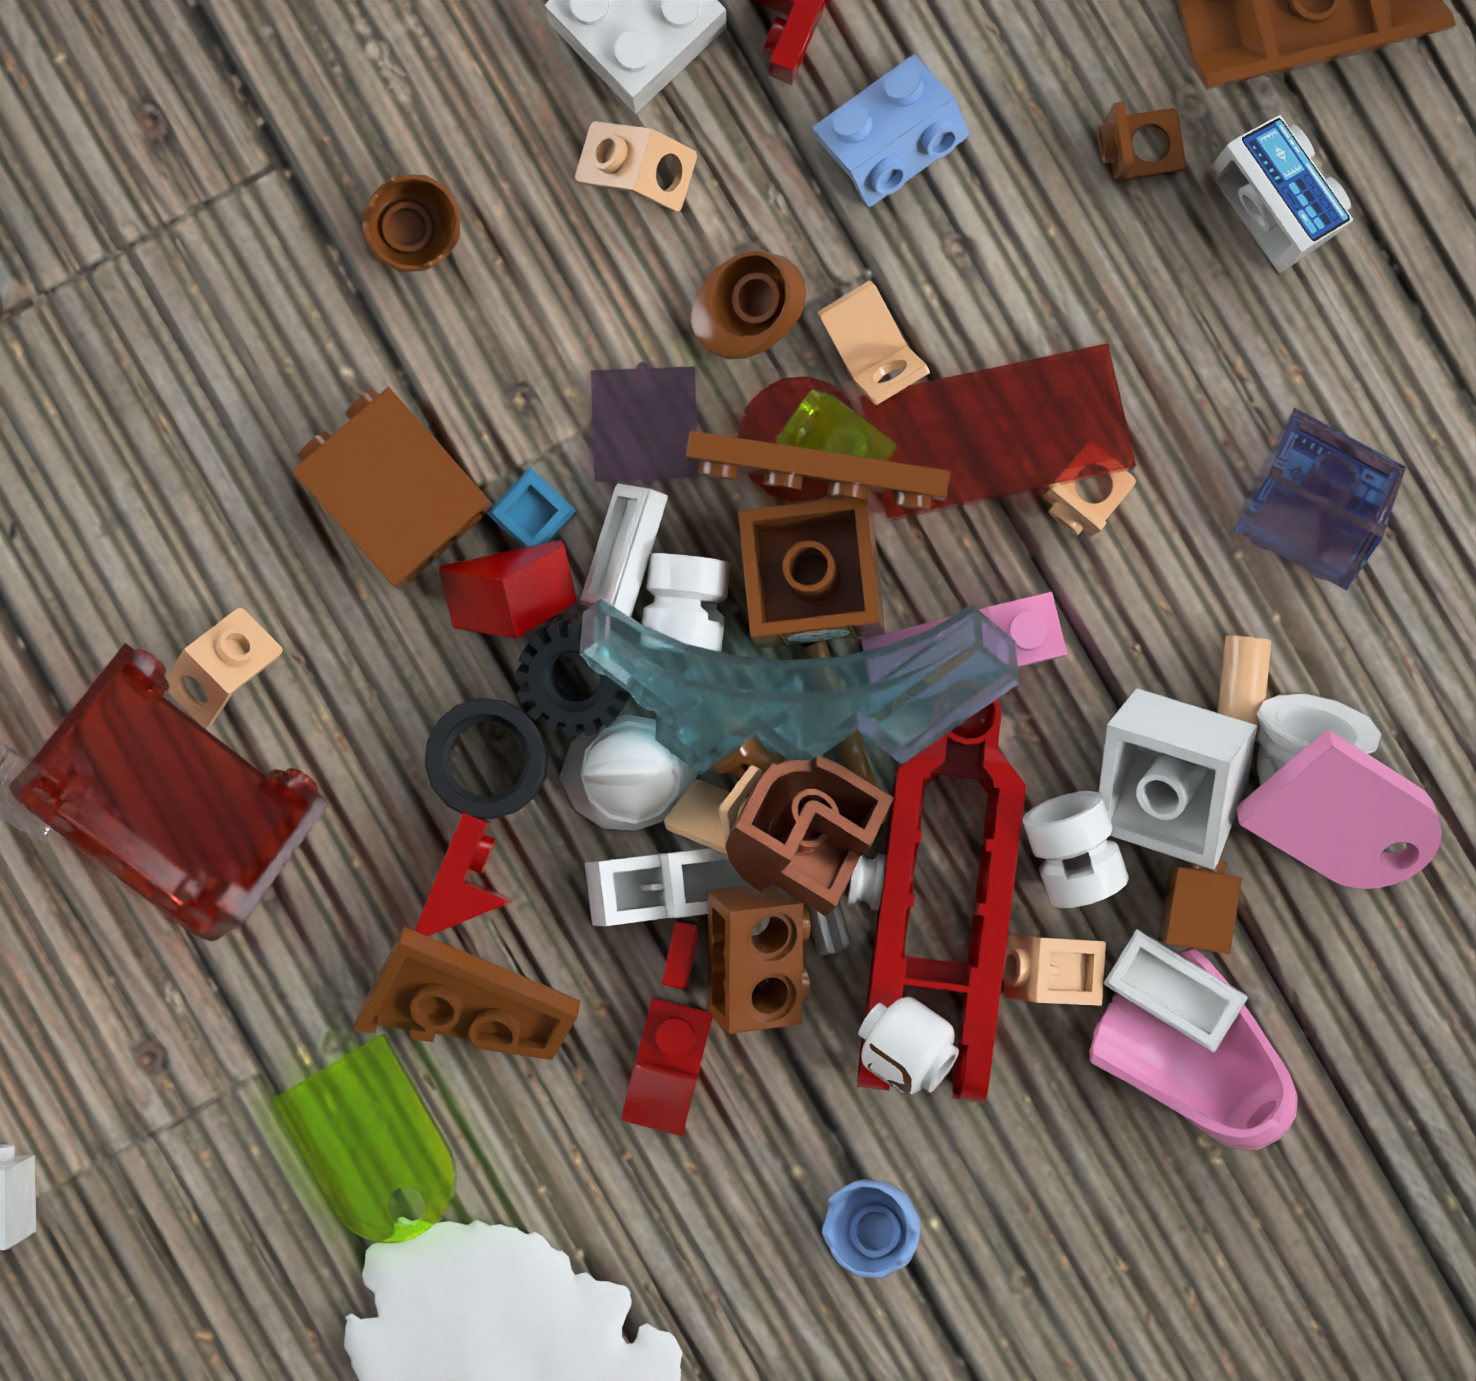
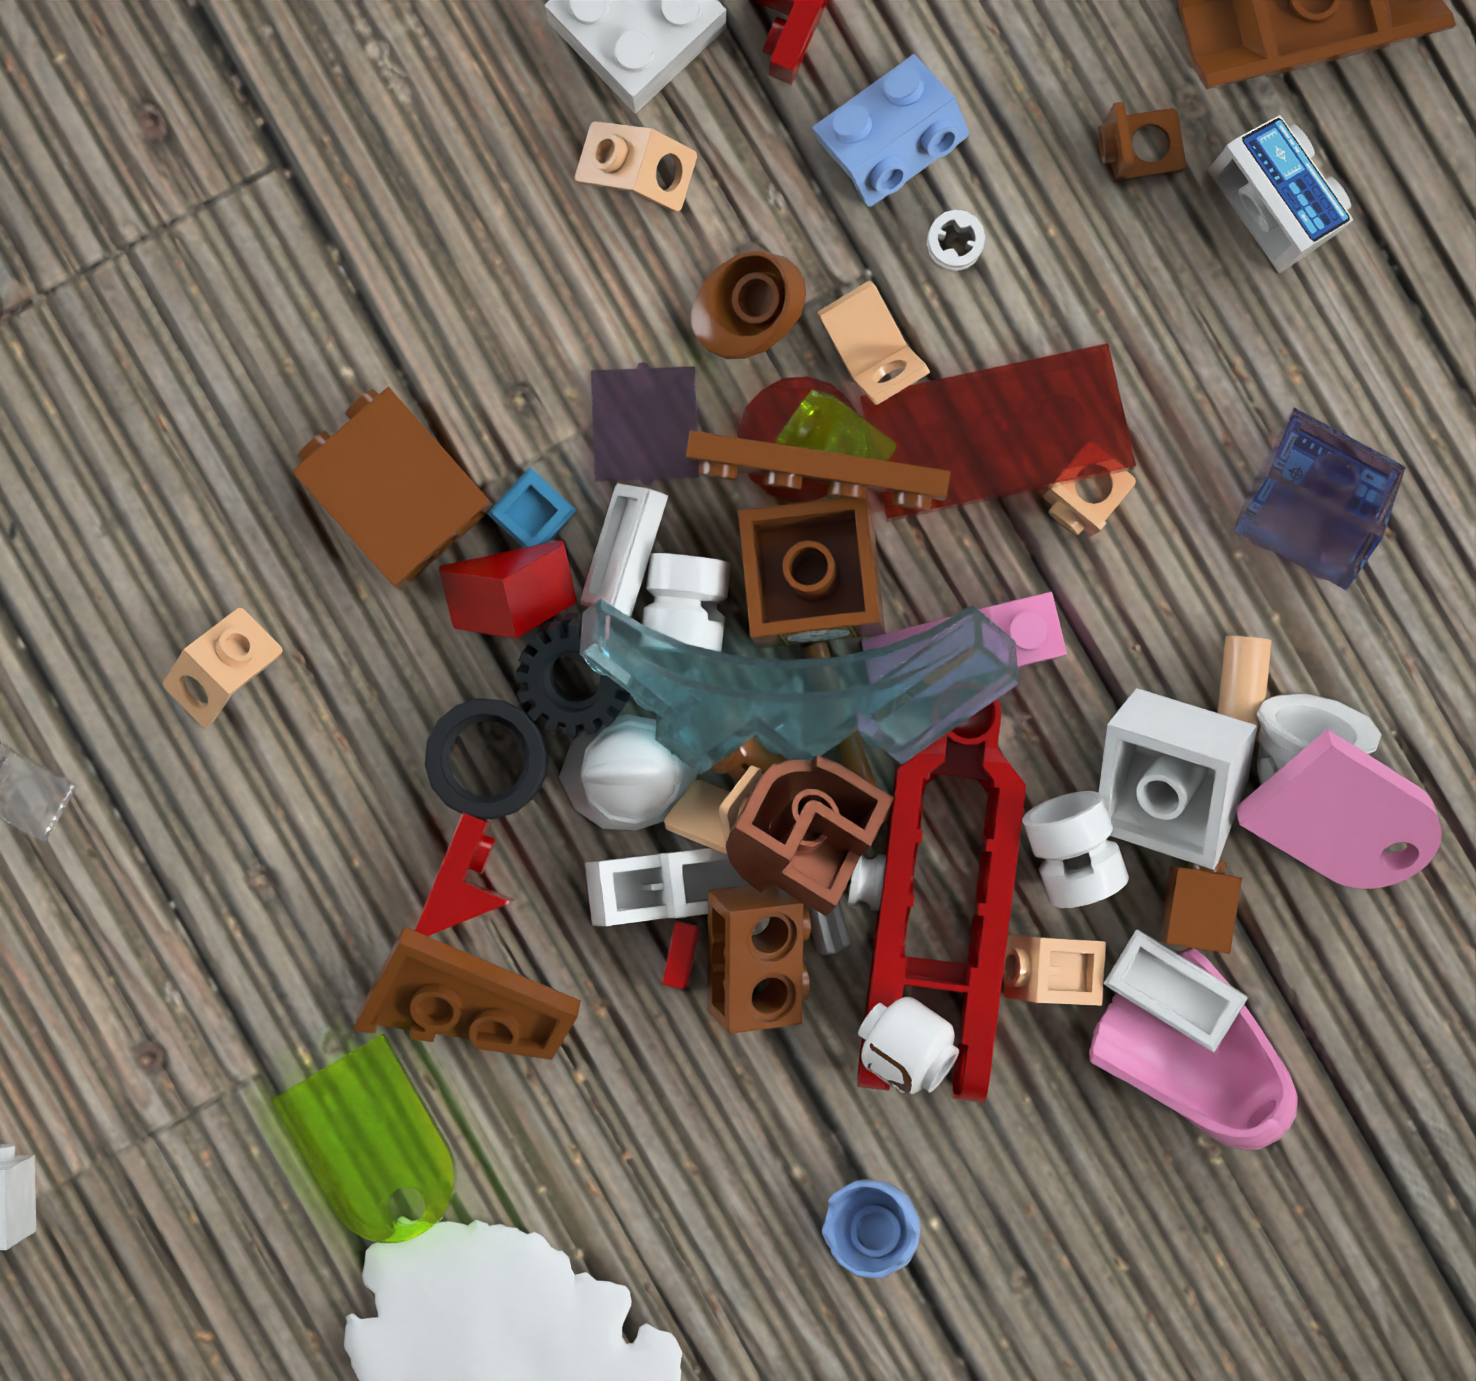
clear red windscreen [9,643,330,941] -> none
dark orange hair [362,174,460,272] -> none
red slope [621,996,713,1136] -> none
none -> white bush [926,209,985,272]

